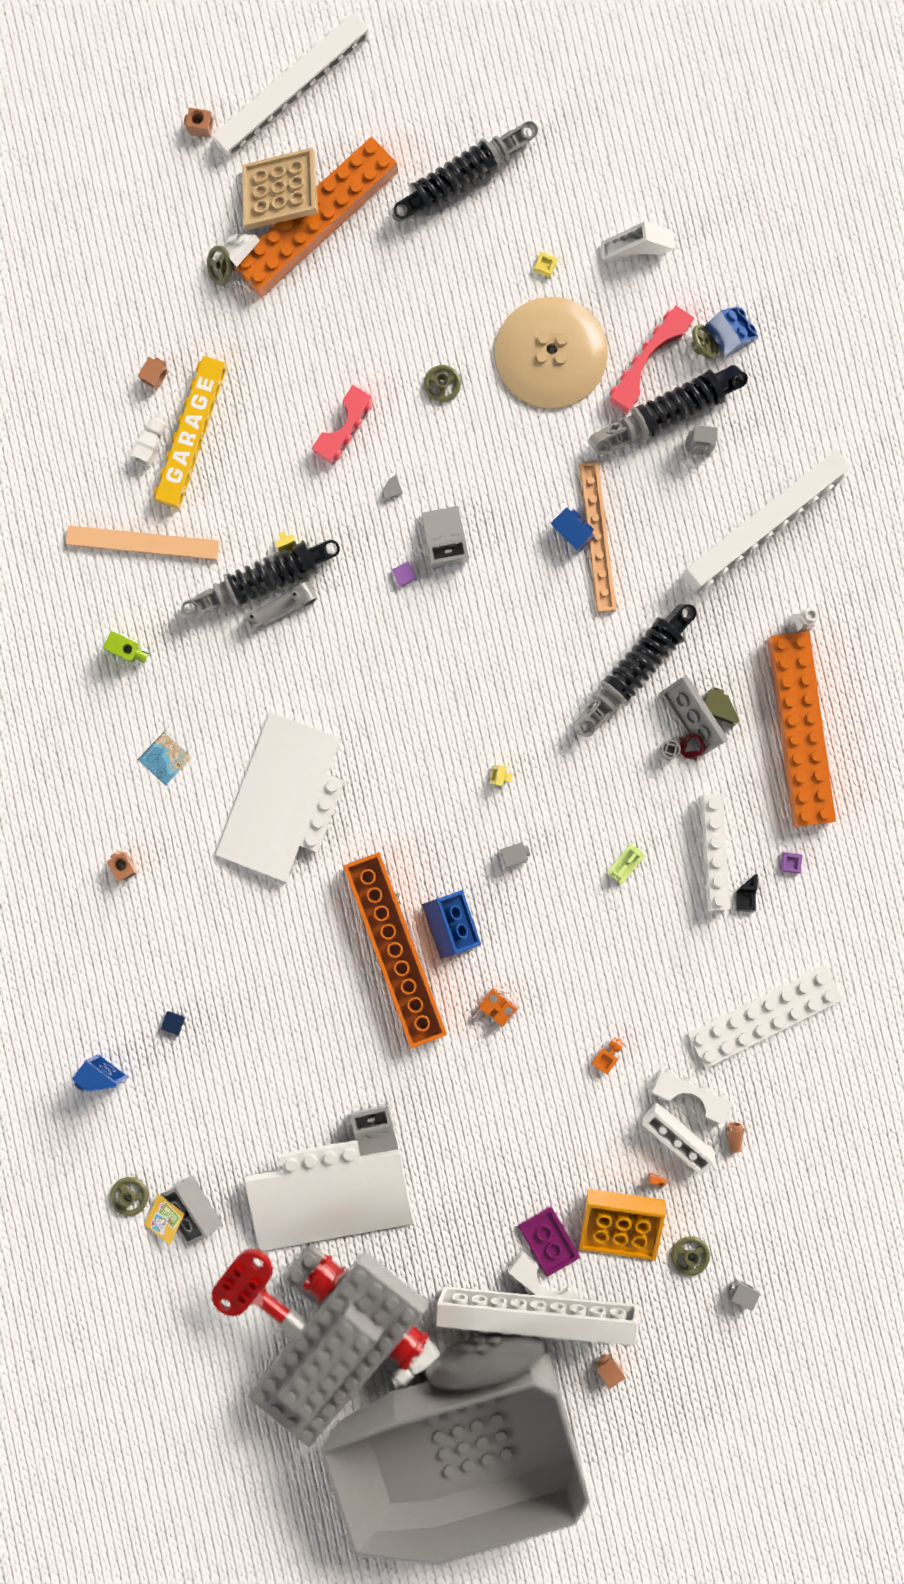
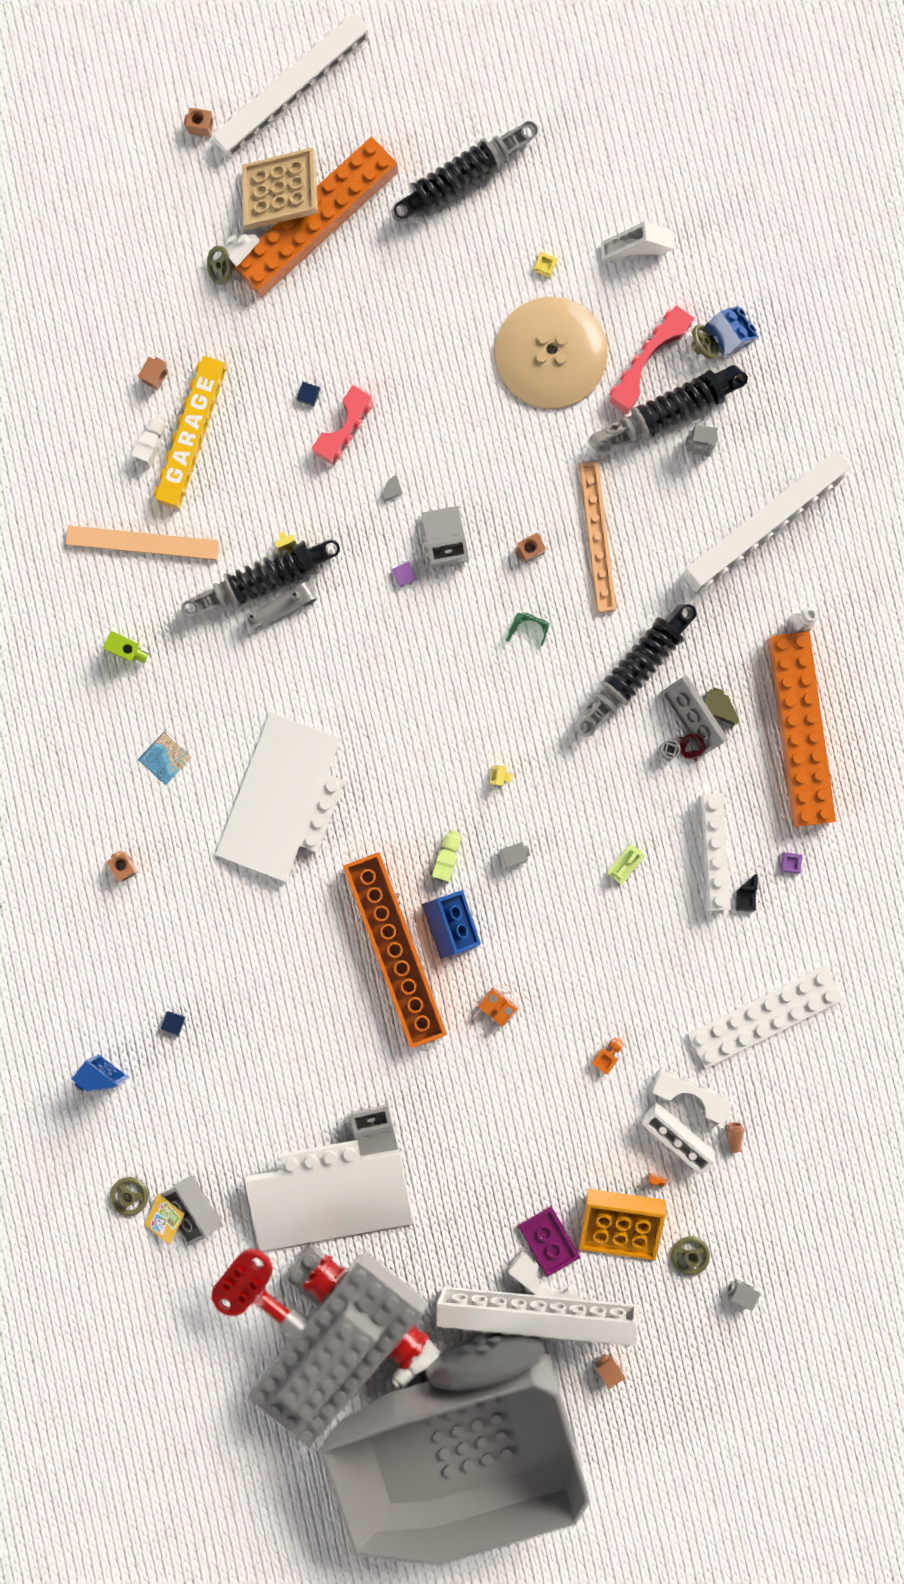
olive piece [424,365,461,402] -> none
blue brick [550,507,595,553] -> none
none -> dark blue tile [296,381,321,407]
none -> yellowish green piece [432,830,461,882]
none -> clear green helmet [505,612,550,646]
none -> nougat brick [515,533,546,563]

